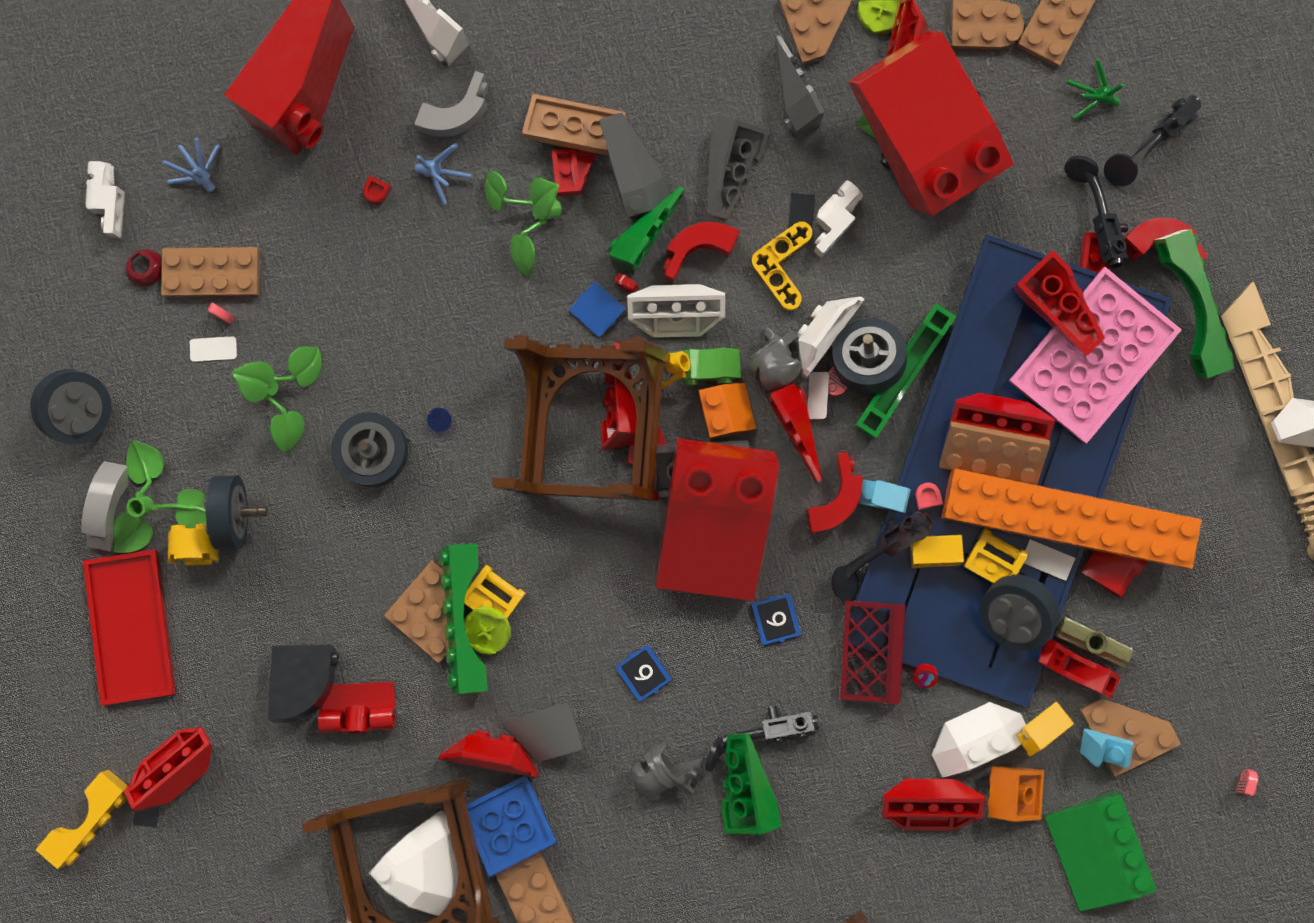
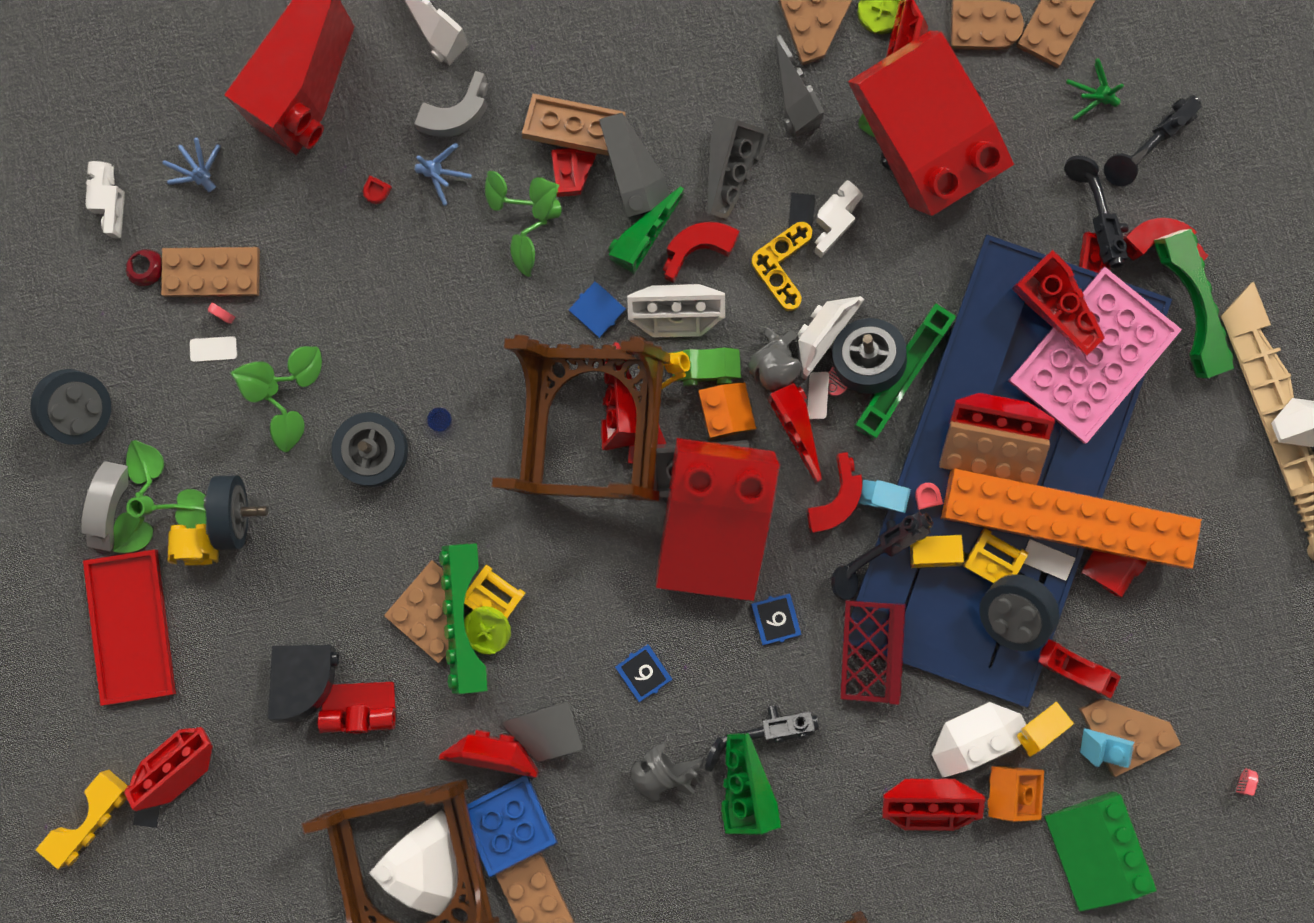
red tile [614,273,639,294] -> none
red tile [913,664,938,688] -> none
olive piece [1055,617,1133,668] -> none

